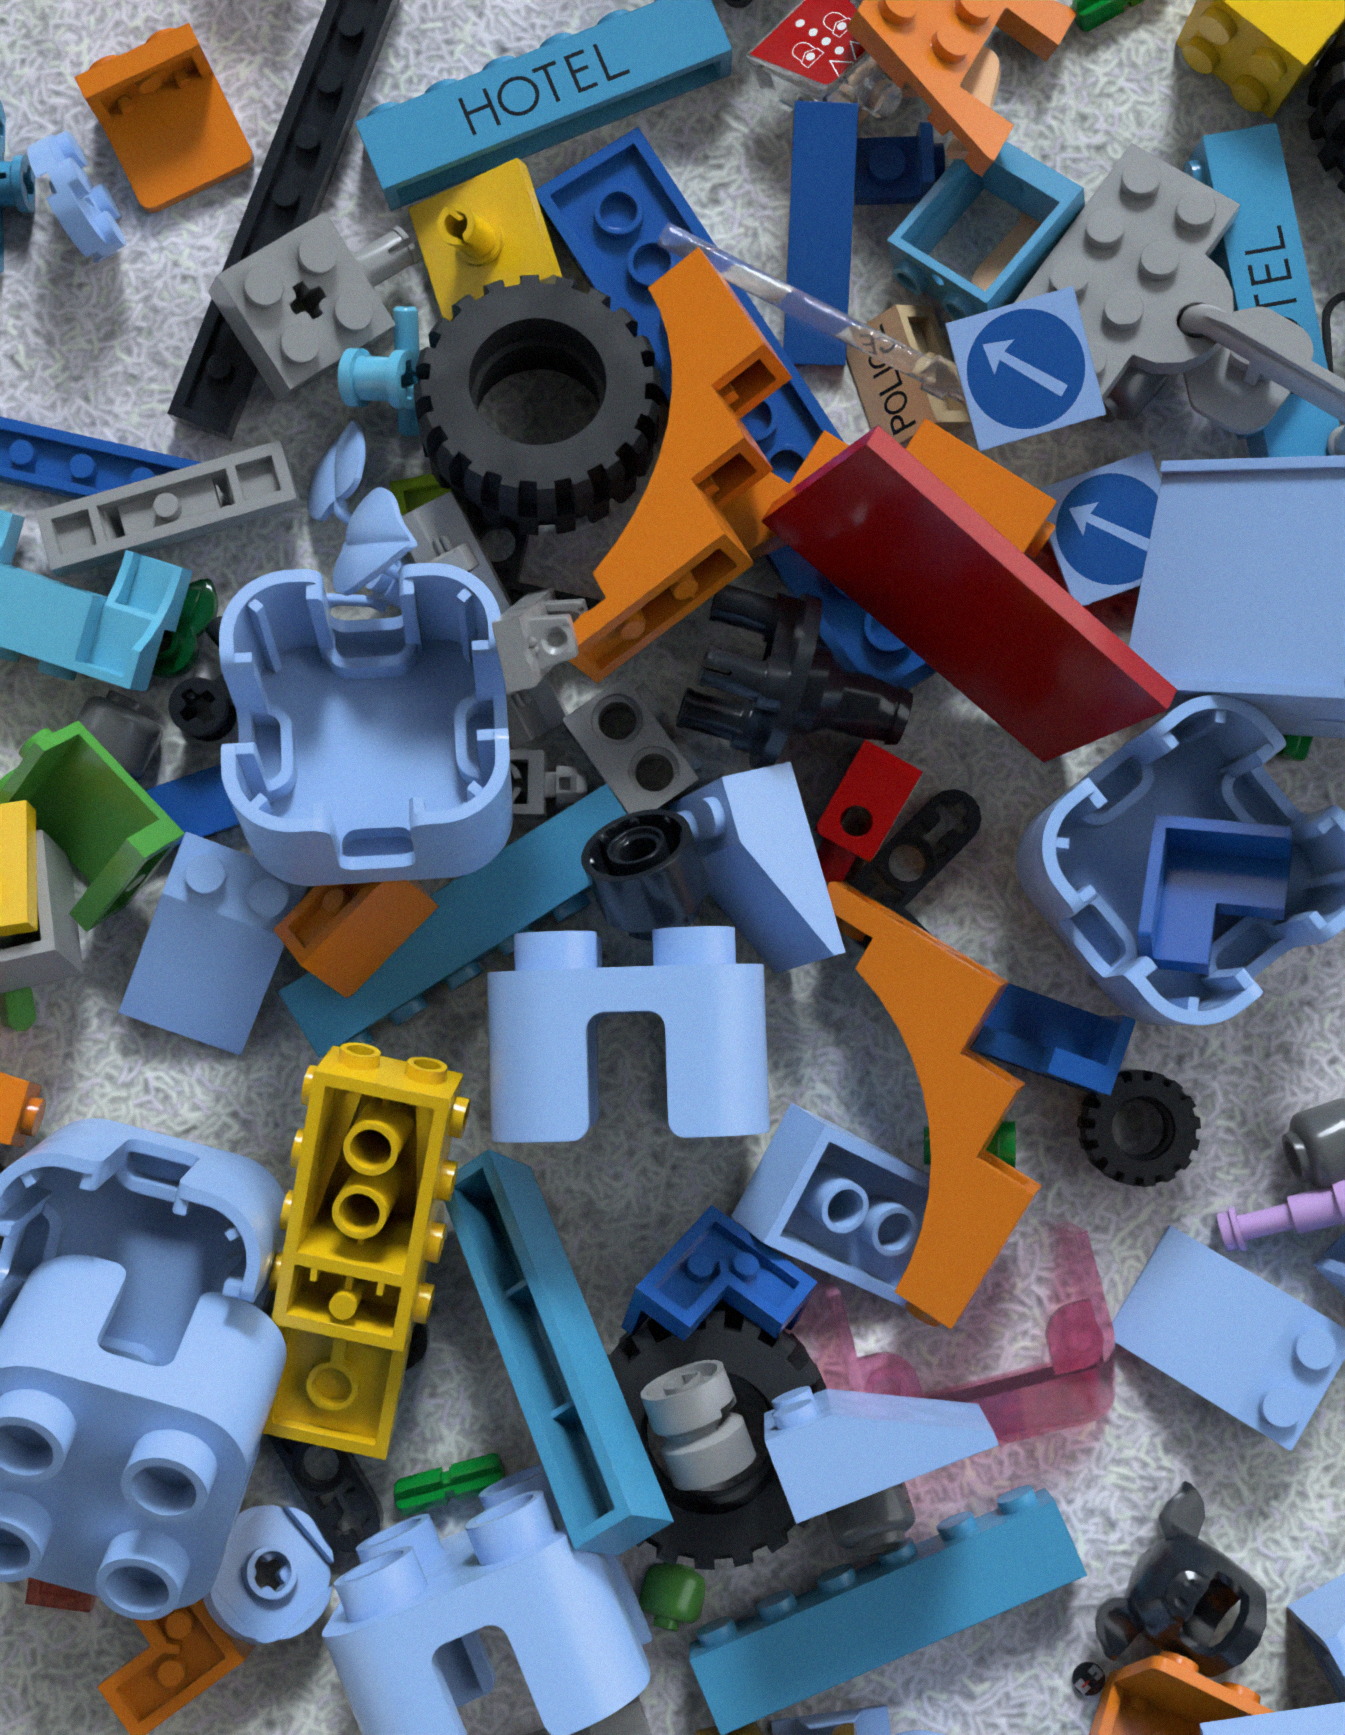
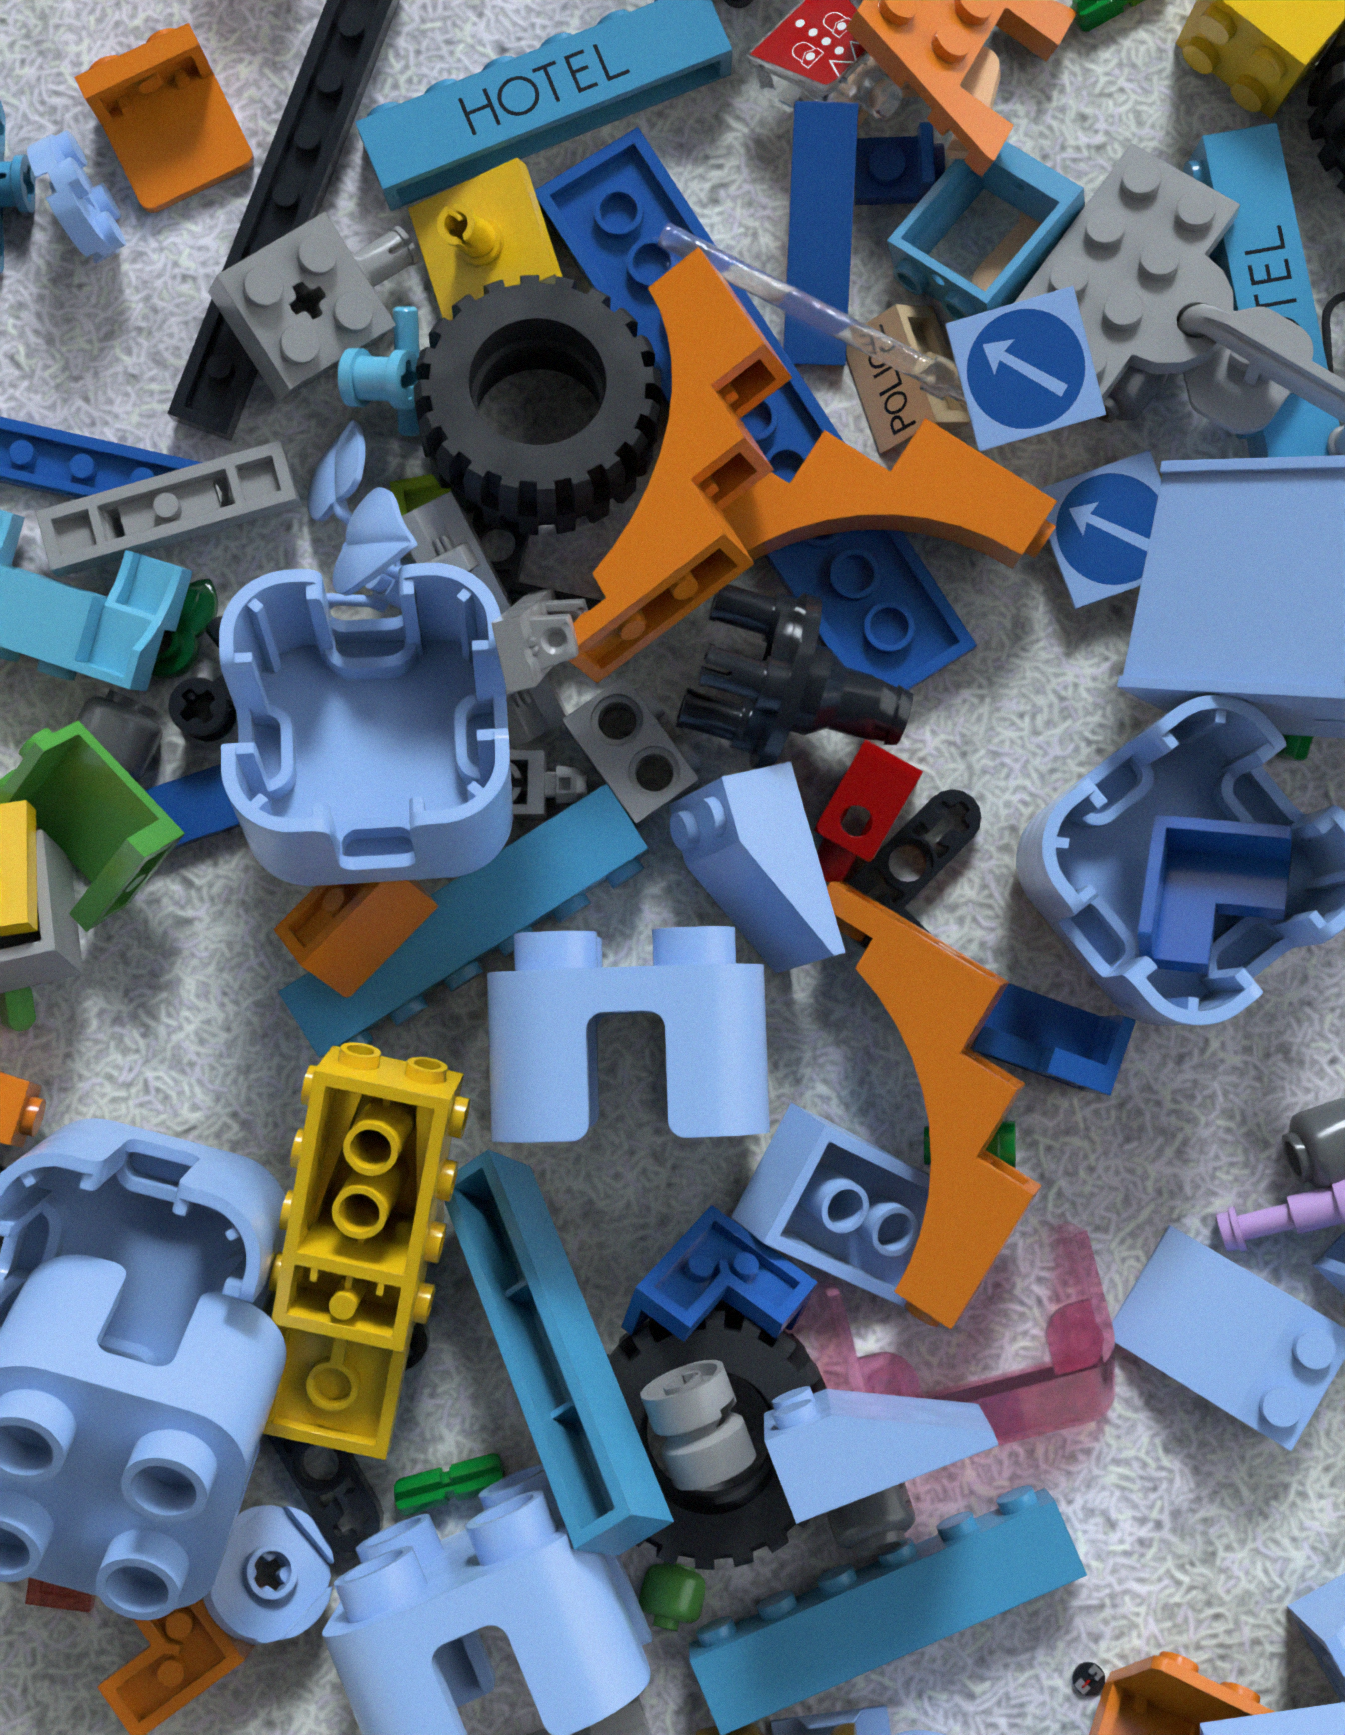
light blue slope [118,832,307,1056] -> none
black piece [581,809,709,941] -> none
red tile [761,425,1177,763] -> none
black tyre [1077,1069,1201,1187] -> none
black piece [1095,1481,1267,1678] -> none

